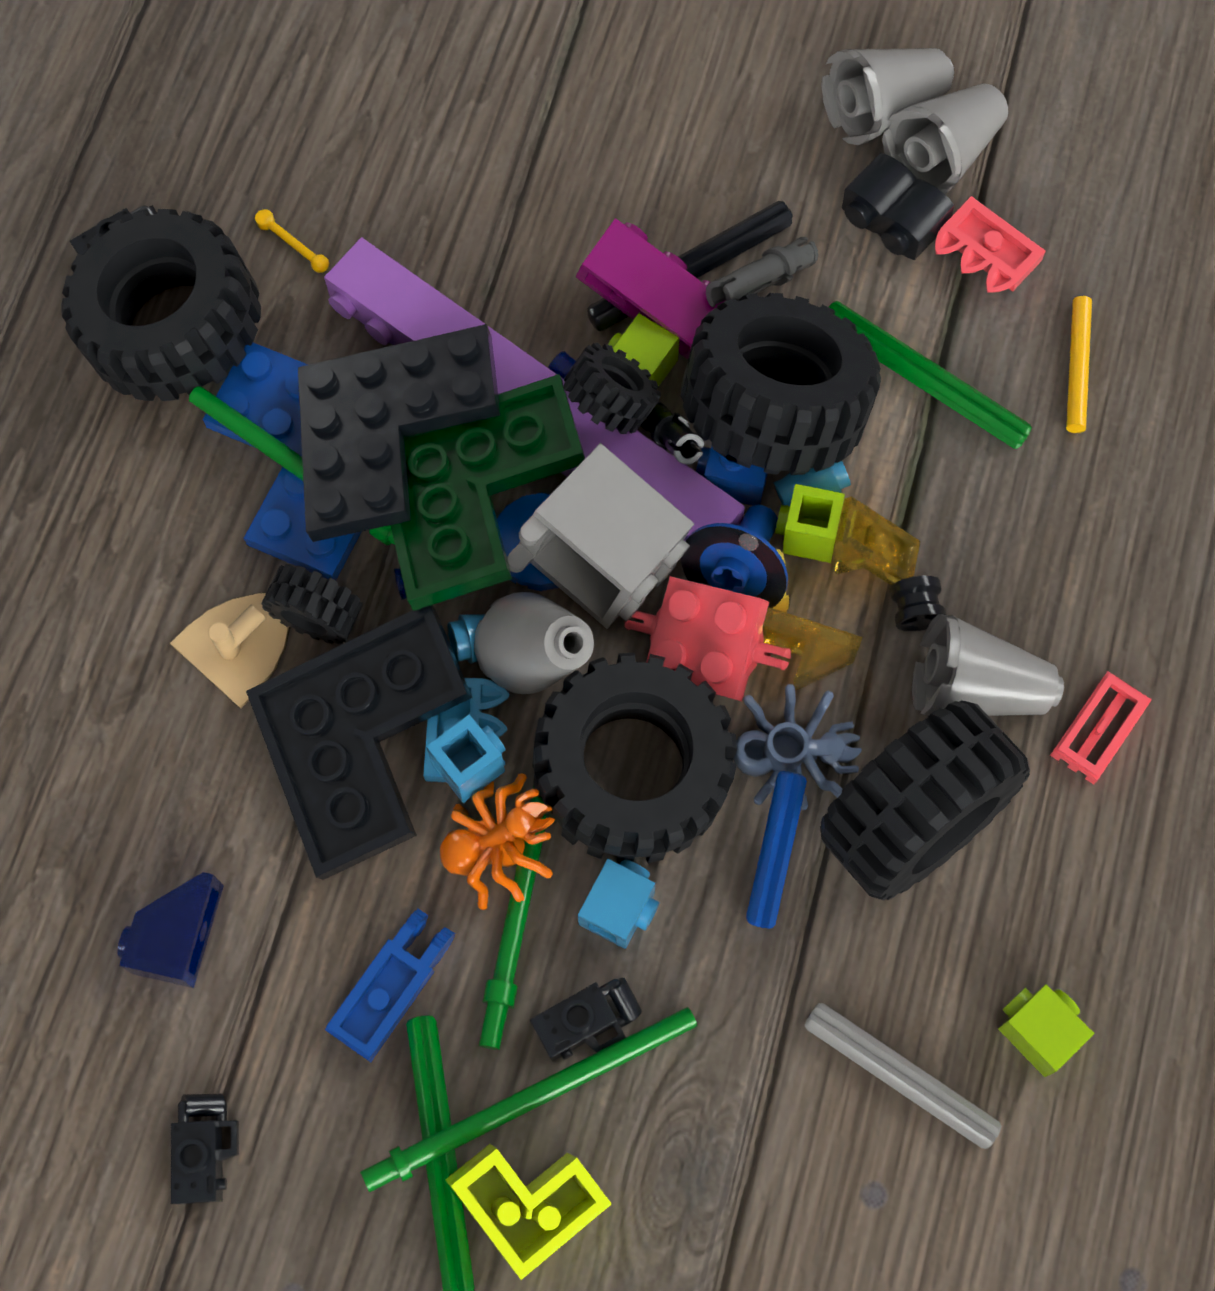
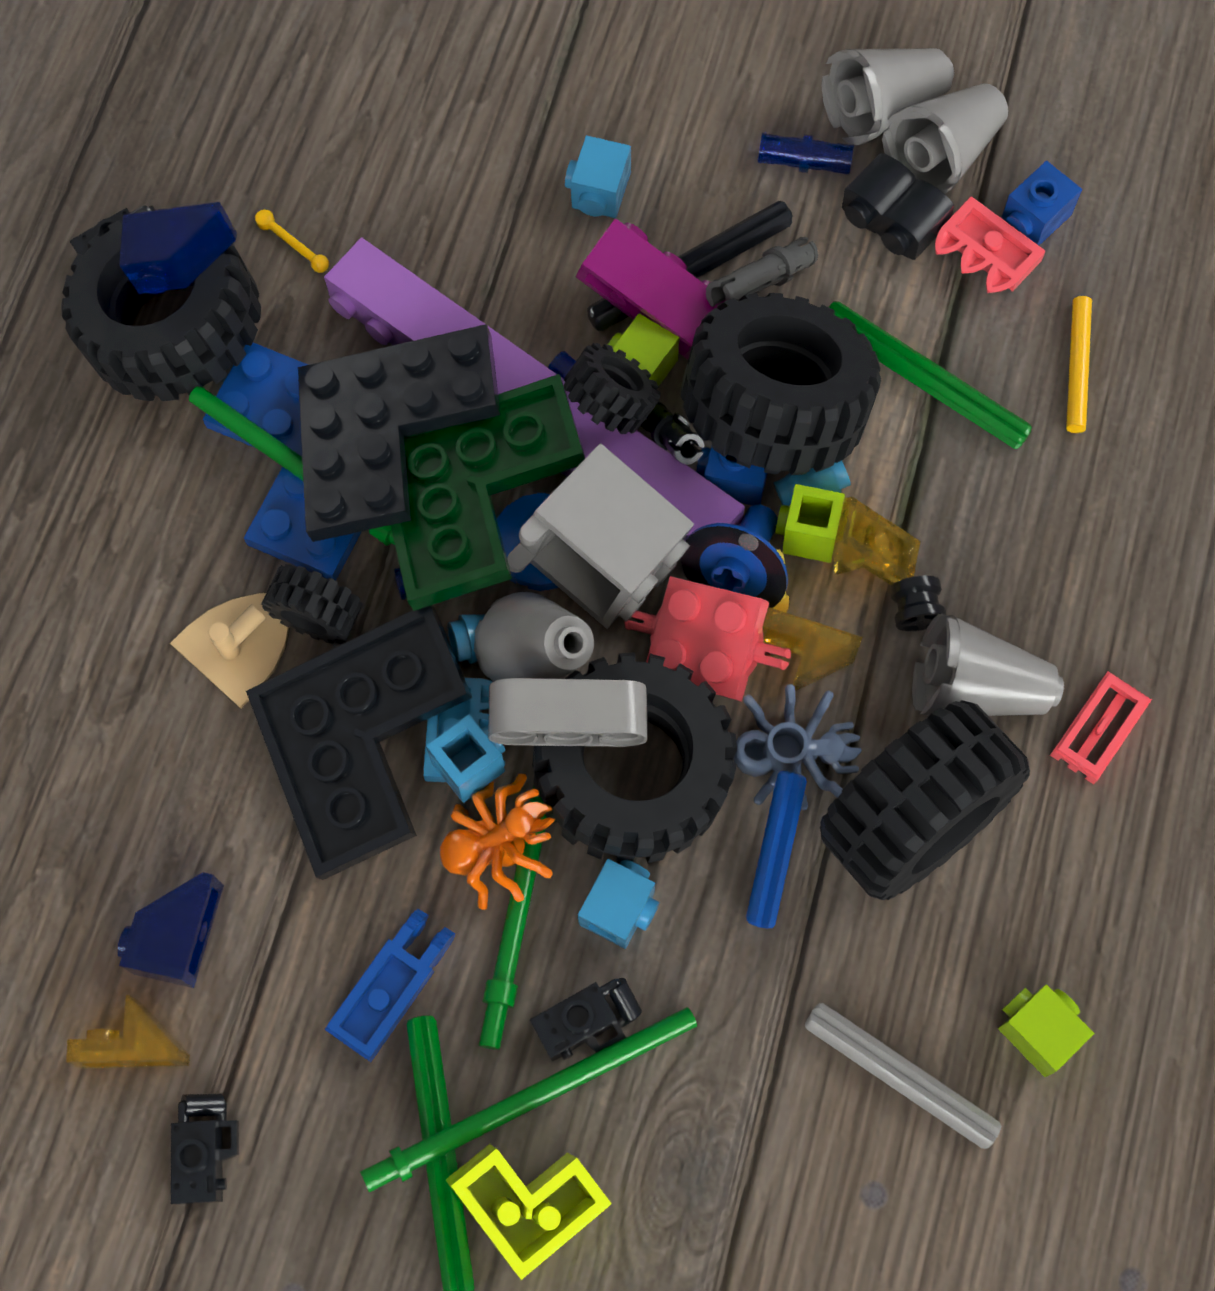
none -> clear yellow slope [66,995,190,1068]
none -> clear blue slope [119,202,237,294]
none -> light grey beam [488,678,647,747]
none -> dark azure brick [565,135,631,218]
none -> clear blue pin [758,133,854,175]
none -> blue brick [1001,160,1082,245]

